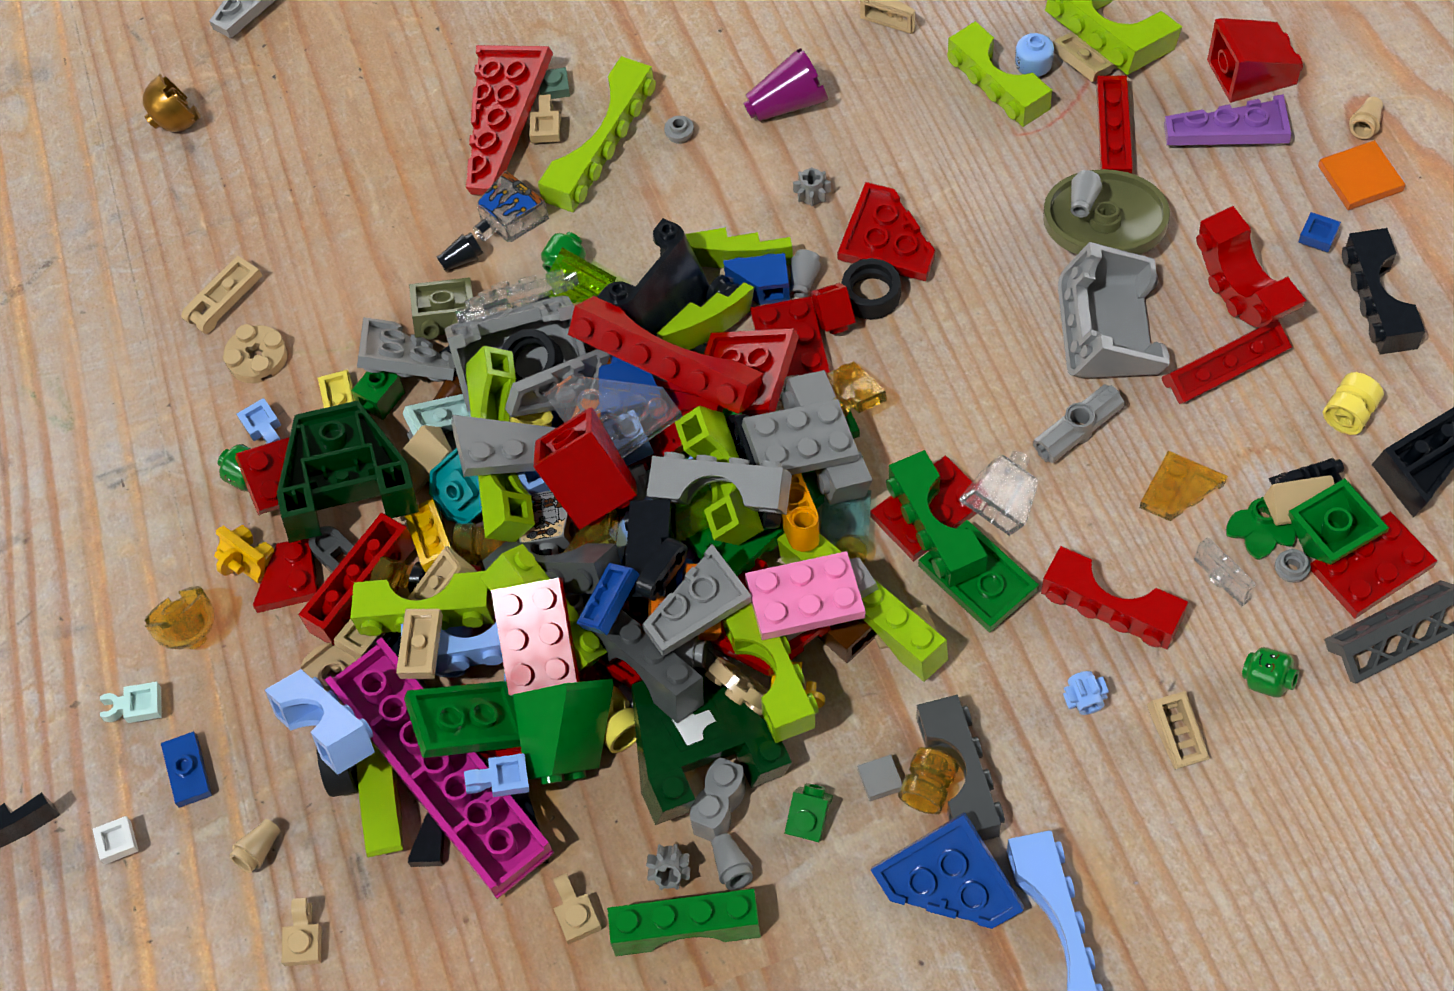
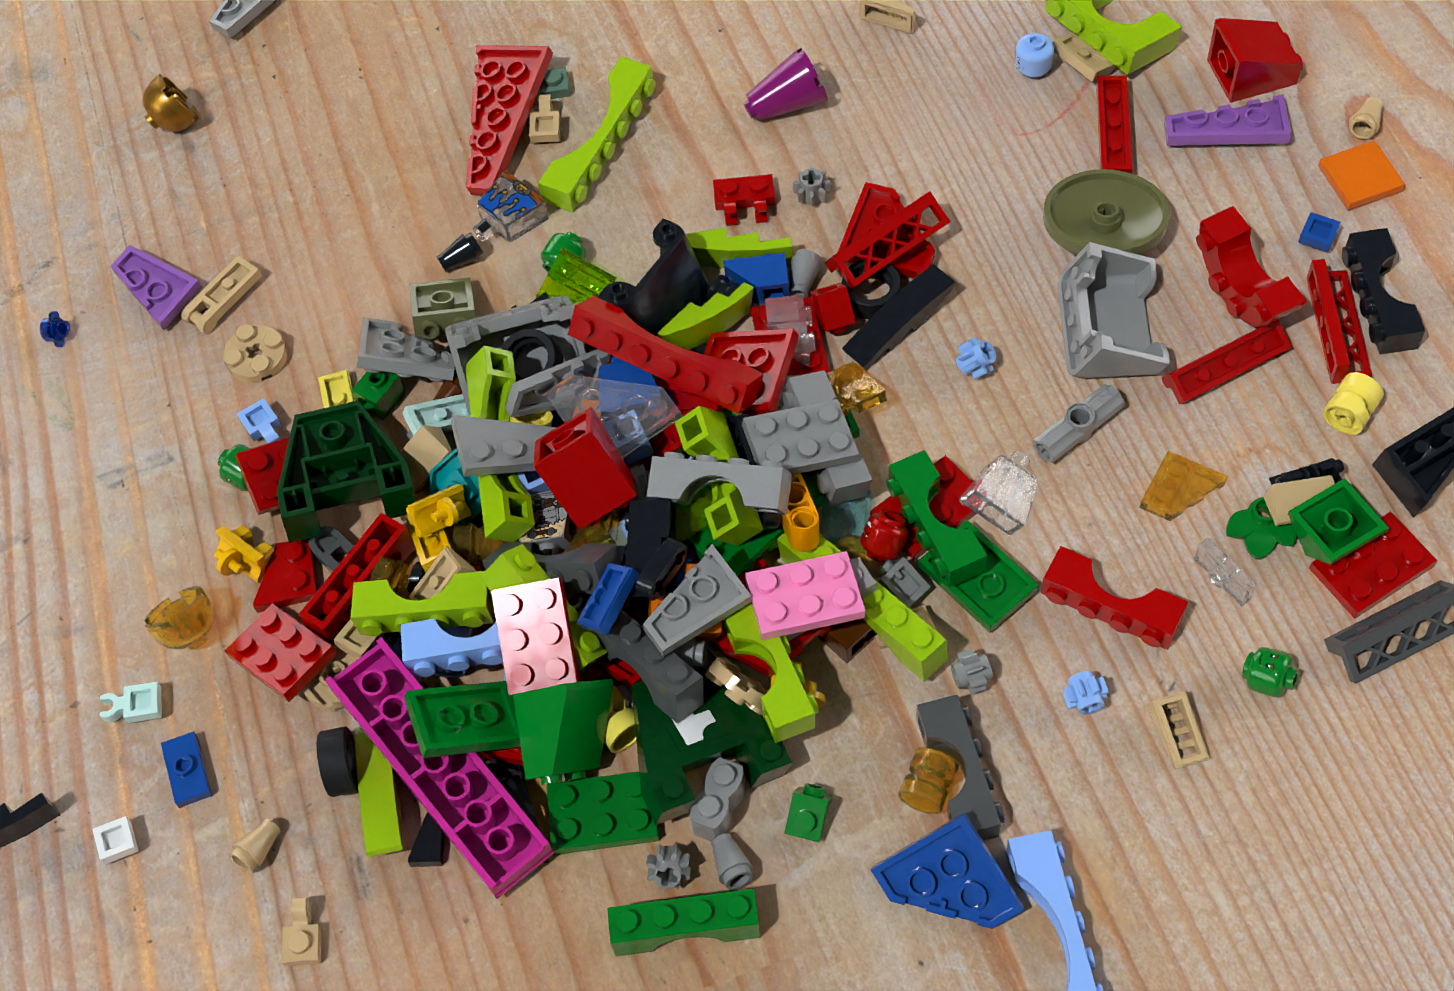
light blue arch [265,669,375,775] -> none
tan plate [396,609,443,679] -> none
clear plate [455,269,579,323] -> none
light blue plate [464,753,529,797] -> none
tan plate [553,873,602,945] -> none
light grey plate [664,116,694,144] -> none
light grey tile [858,755,903,801] -> none
lime arch [947,21,1052,127] -> none
light grey cone [1070,170,1102,218] -> none
light grey plate [1275,549,1310,583] -> none
none -> clear blue plate [40,311,70,347]
none -> medium lavender wing [111,245,202,331]
none -> plate [224,603,337,702]
none -> yellow hips [406,484,471,537]
none -> green plate [546,771,659,855]
none -> red plate [713,174,775,226]
none -> clear slope [765,294,816,365]
none -> red fence [825,191,951,289]
none -> black slope [842,264,957,371]
none -> red head [860,510,909,563]
none -> light grey bracket [874,557,931,608]
none -> light grey gear [951,648,993,694]
none -> light blue gear [956,337,996,379]
none -> red fence [1306,259,1372,384]

